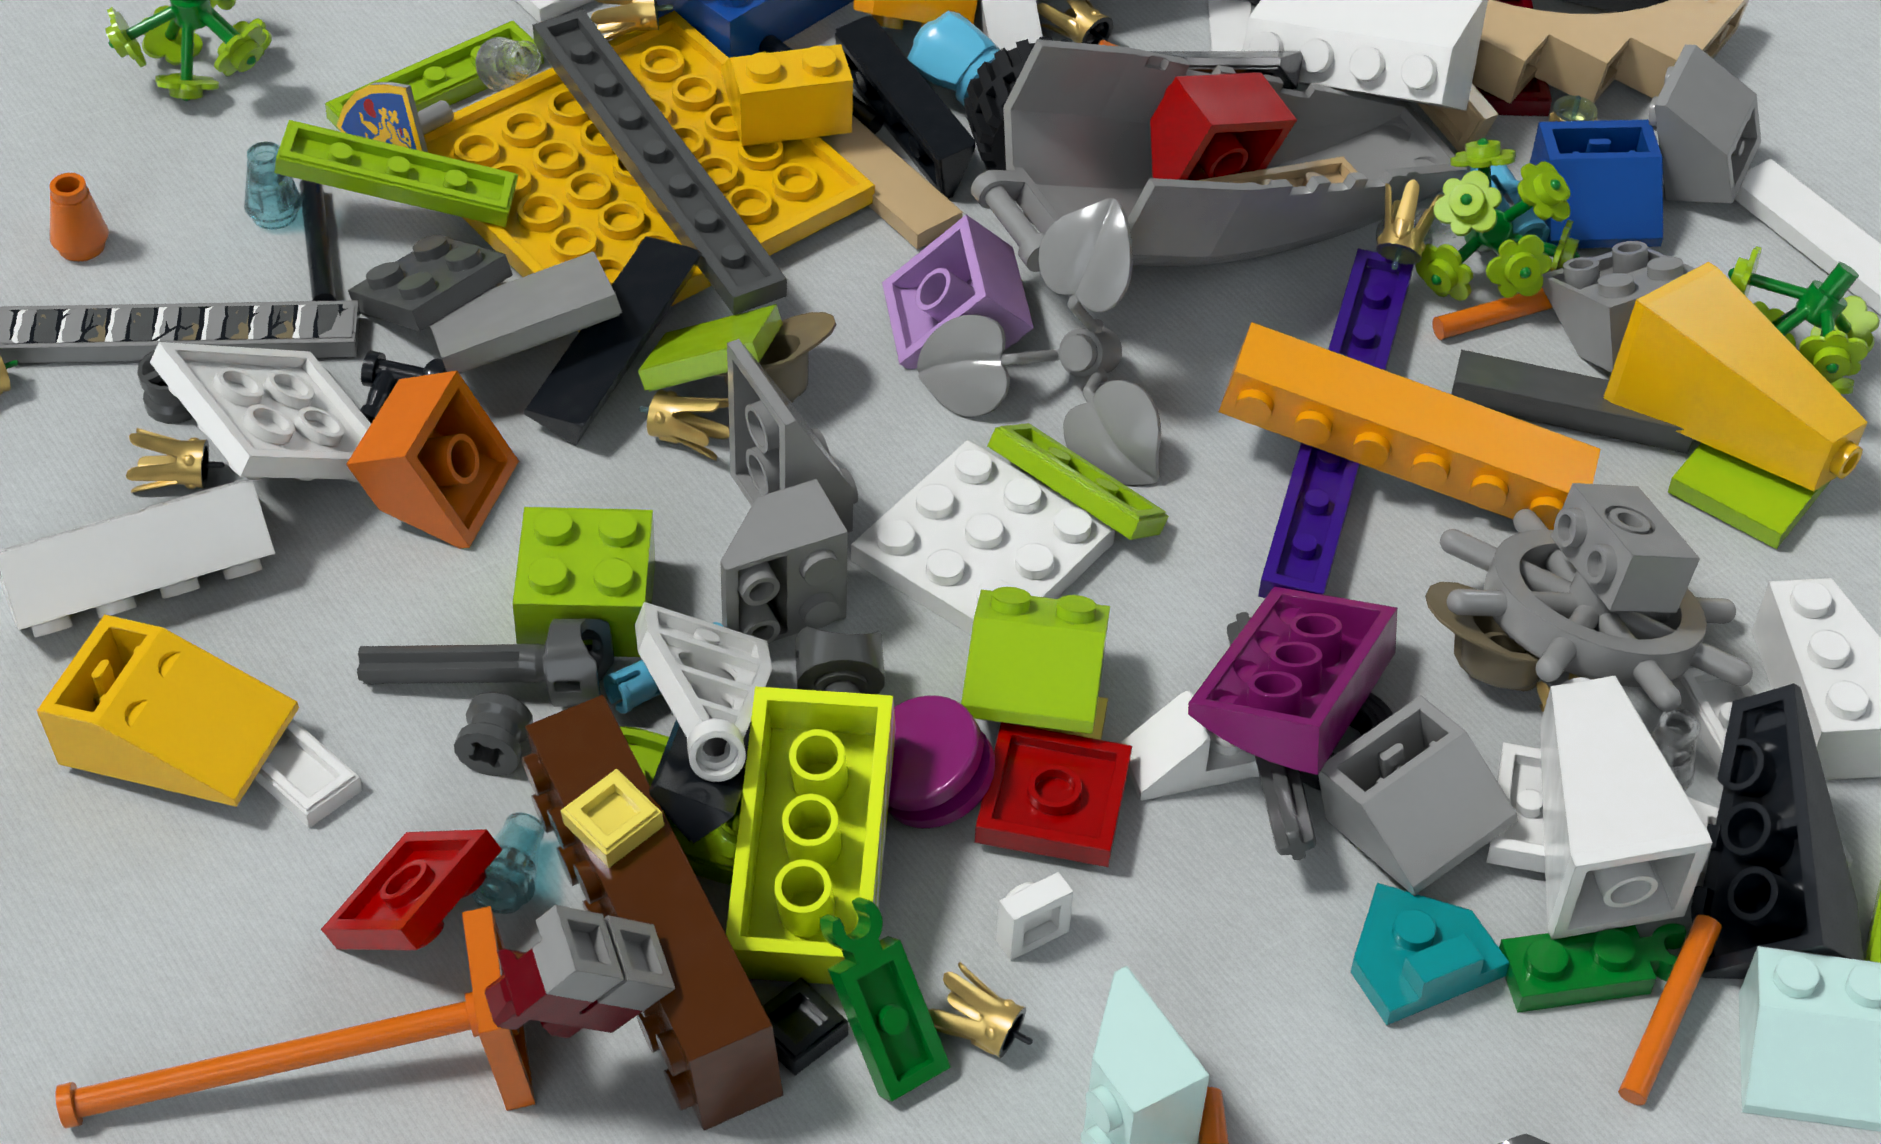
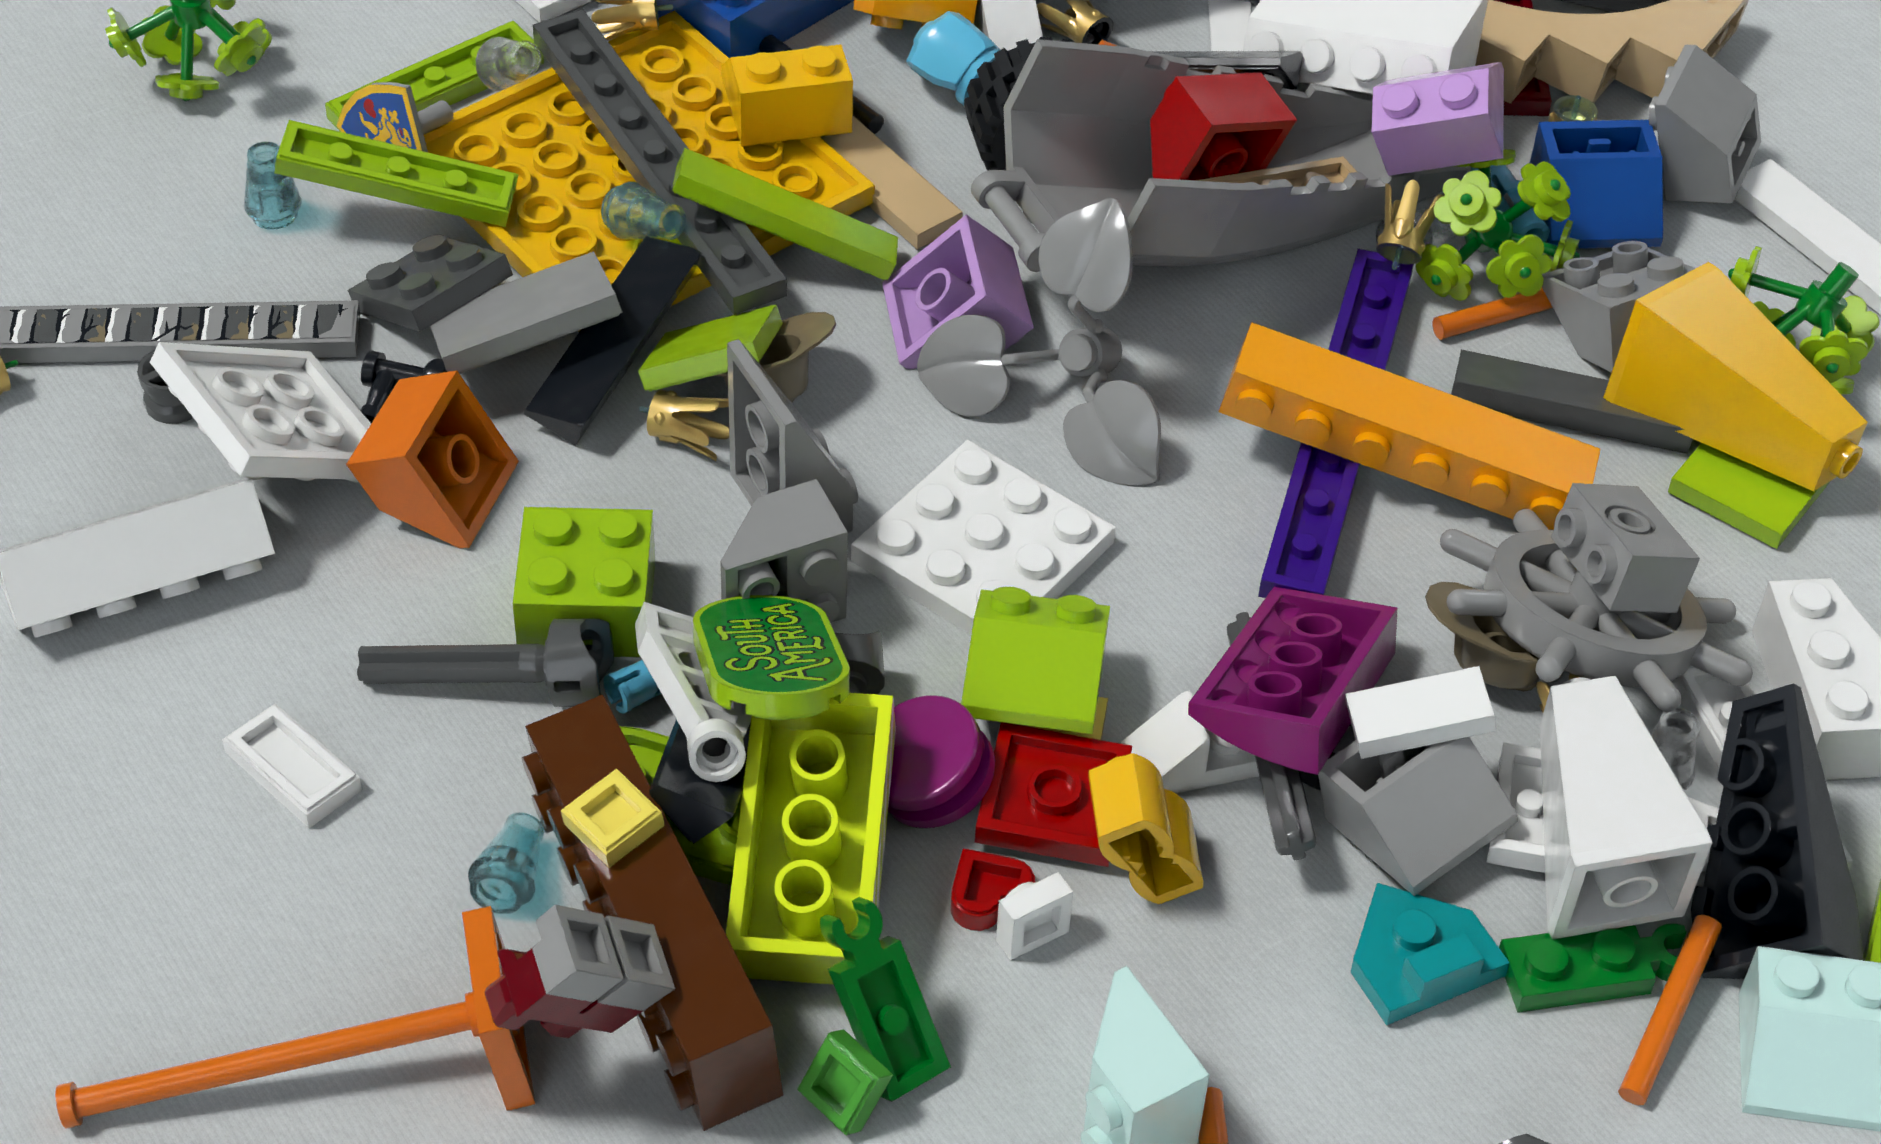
yellow slope [37,614,299,807] -> none
orange cone [49,173,109,262] -> none
pearl gold piece [126,428,225,493] -> none
black bar [299,180,336,301] -> none
red plate [321,829,503,950] -> none
dark grey wheel [454,692,533,776] -> none
black tile [763,977,849,1076] -> none
black slope [835,15,976,199] -> none
pearl gold piece [929,961,1033,1058] -> none
lime tile [987,423,1169,540] -> none
none -> clear light blue cone [601,182,686,240]
none -> lime tile [672,148,898,280]
none -> tile [693,595,850,720]
none -> bright green tile [797,1029,893,1136]
none -> red tile [951,848,1035,931]
none -> yellow brick [1088,753,1203,904]
none -> white tile [1345,666,1496,759]
none -> lavender slope [1371,62,1504,176]

